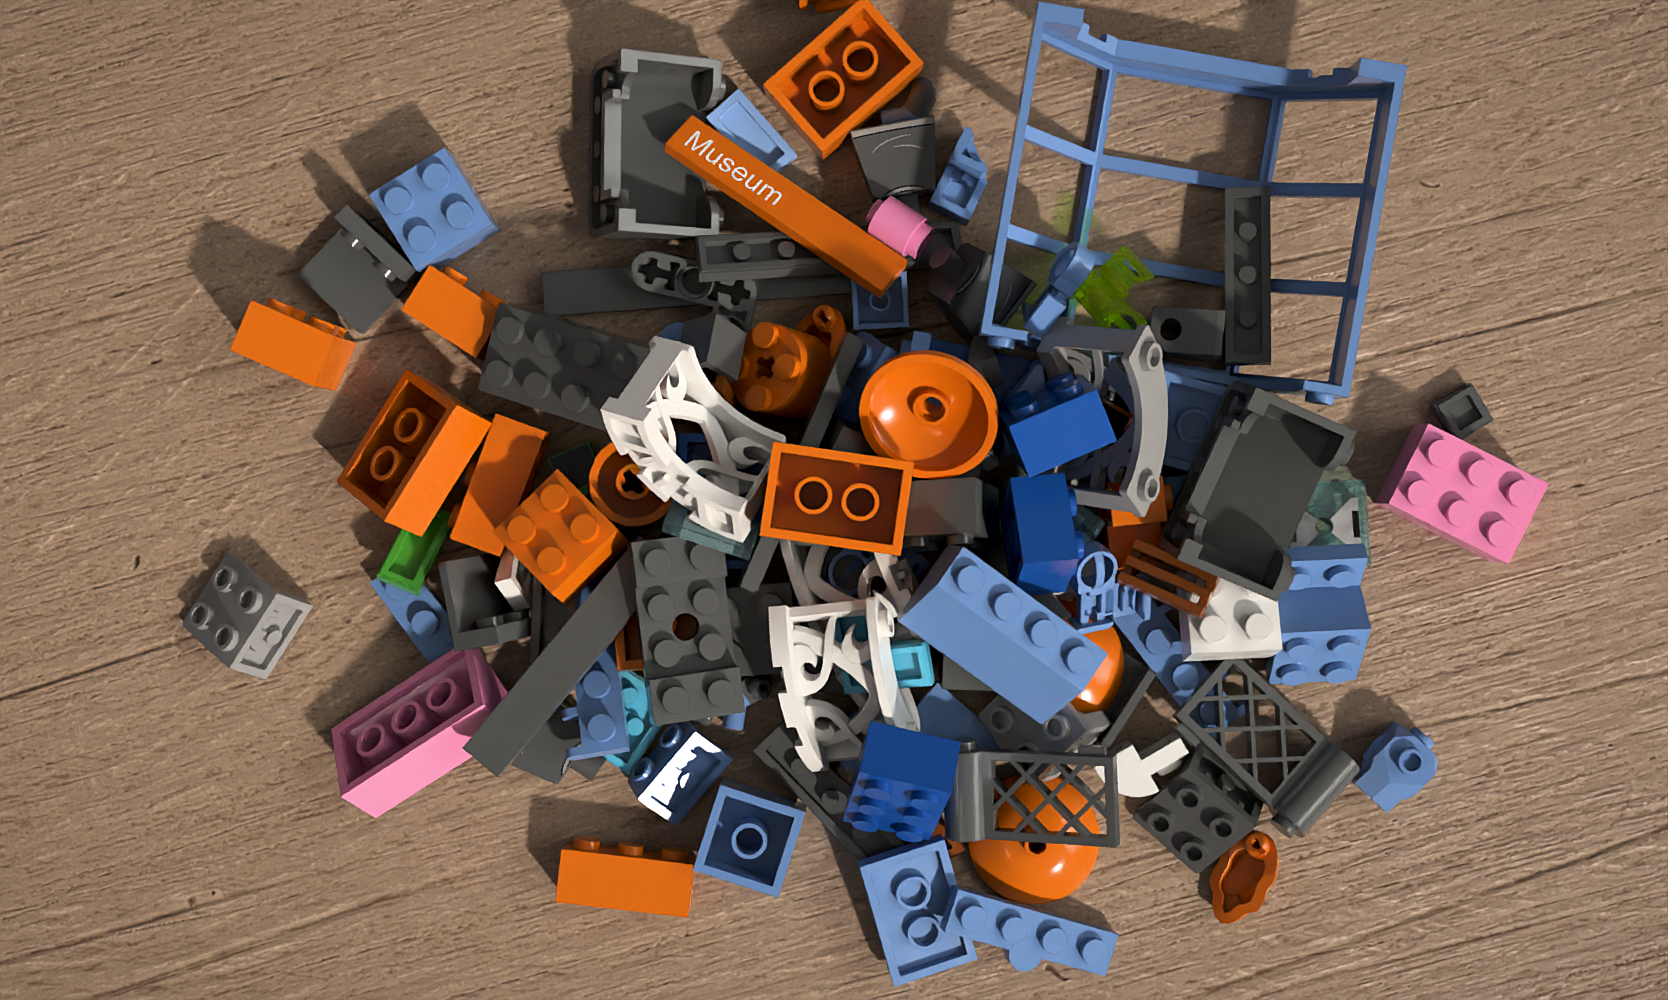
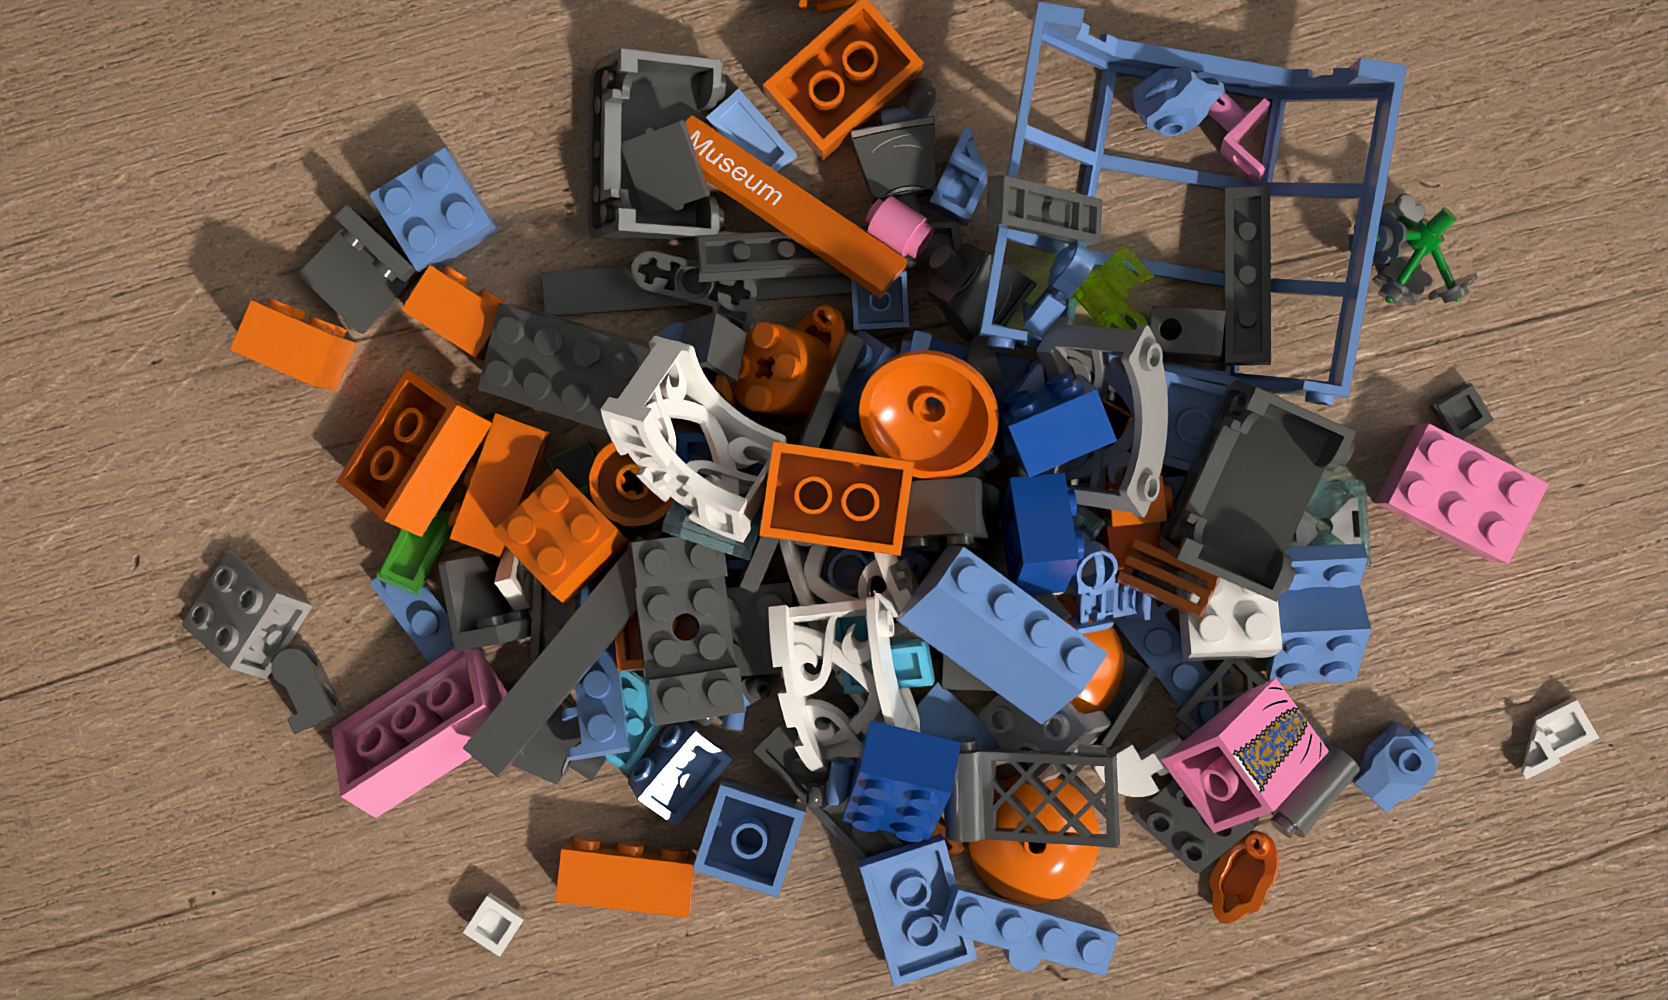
none -> dark grey leg [271,646,344,735]
none -> white plate [463,893,527,957]
none -> dark grey piece [621,120,710,217]
none -> medium blue arm [805,756,854,810]
none -> dark grey hinge [986,175,1102,245]
none -> medium blue hand [1132,67,1225,136]
none -> bright pink slope [1161,678,1329,833]
none -> bright pink bracket [1208,92,1270,186]
none -> dark grey plant [1348,193,1478,306]
none -> white slope [1521,696,1599,780]

